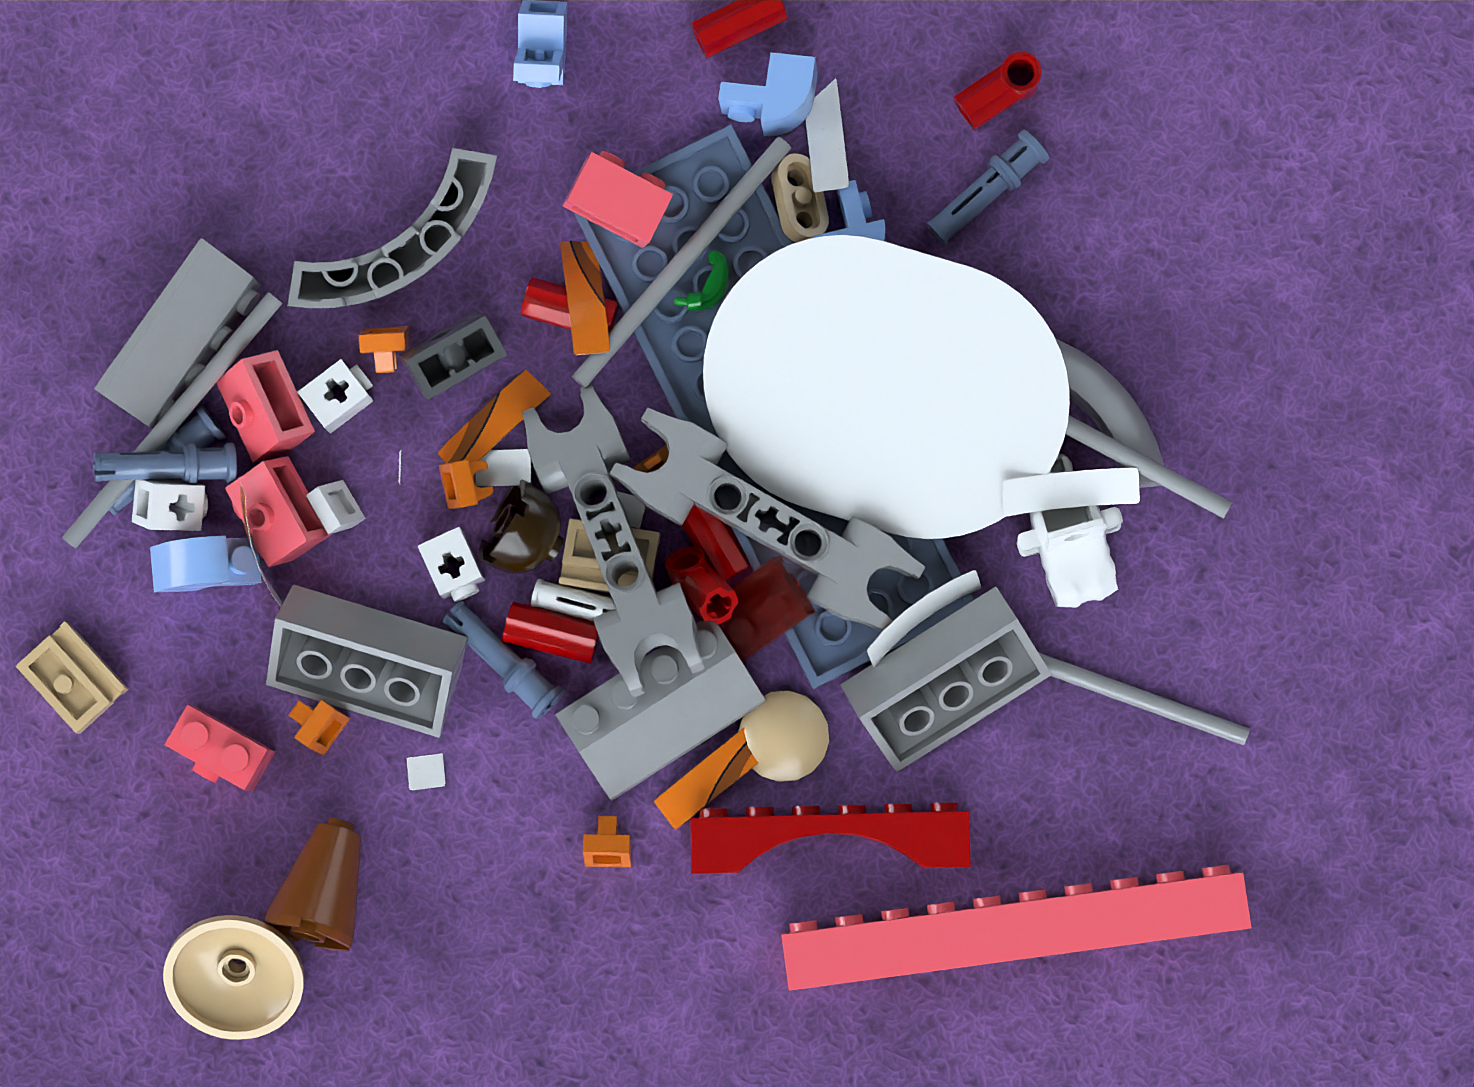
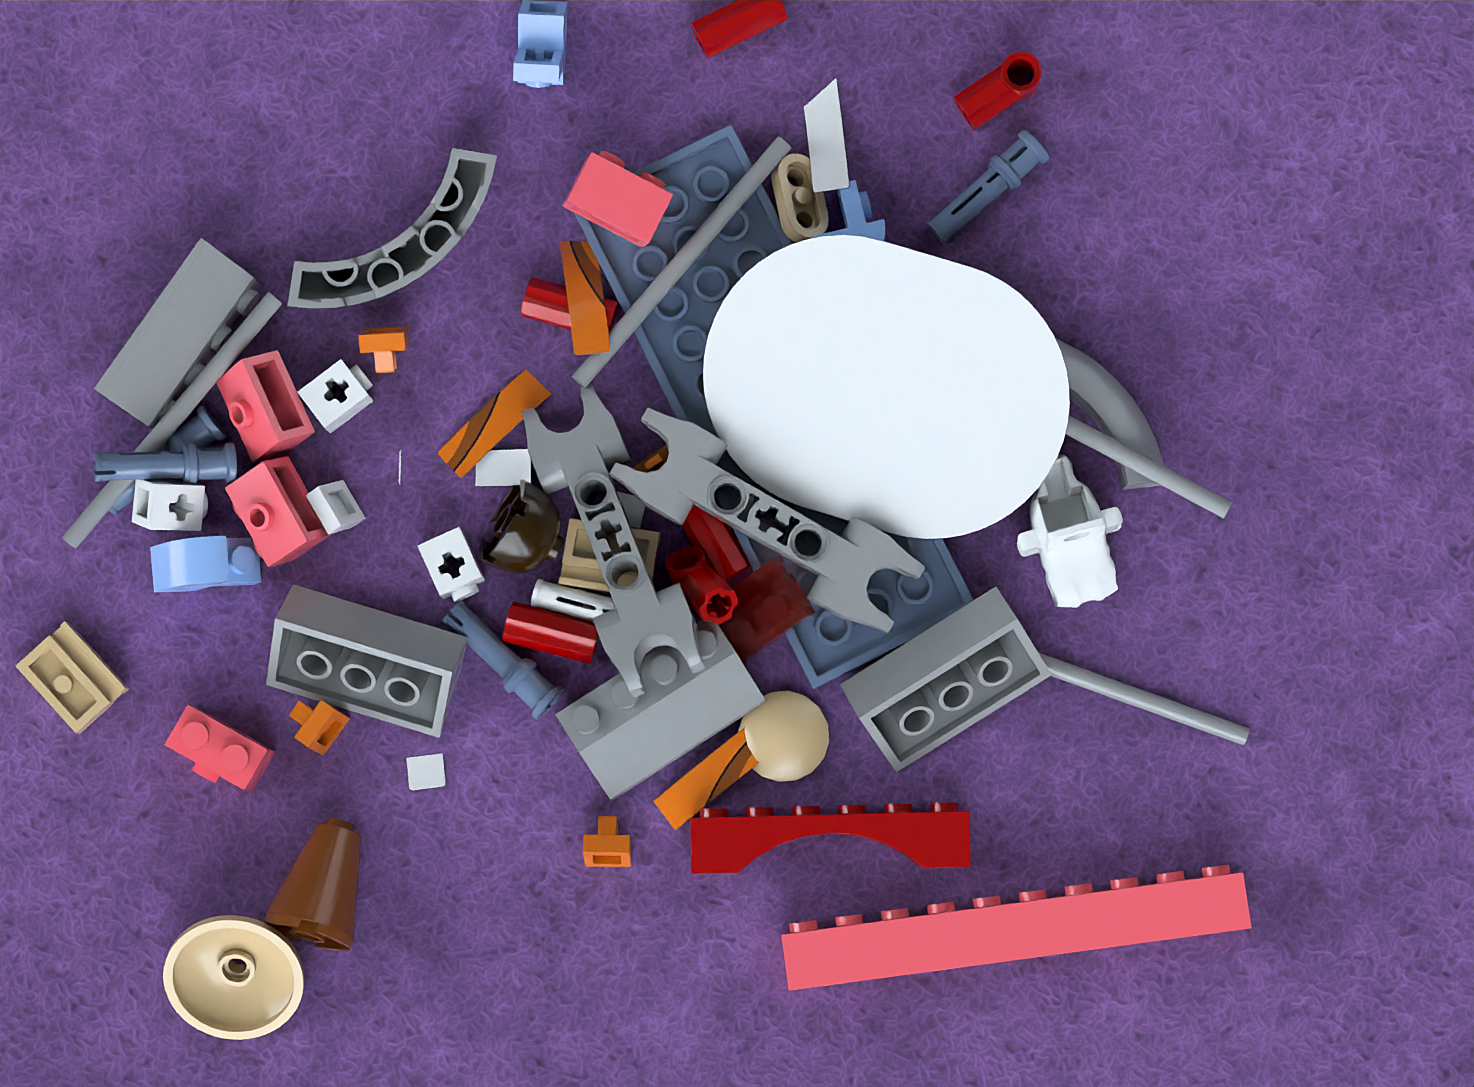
sticker [240,482,282,607] -> none
dark grey brick [399,311,507,400] -> none
orange tile [438,459,494,509] -> none
green piece [674,251,729,311] -> none
light blue brick [718,52,818,136] -> none
white sticker [867,570,981,667] -> none
white sticker [1002,468,1140,516] -> none

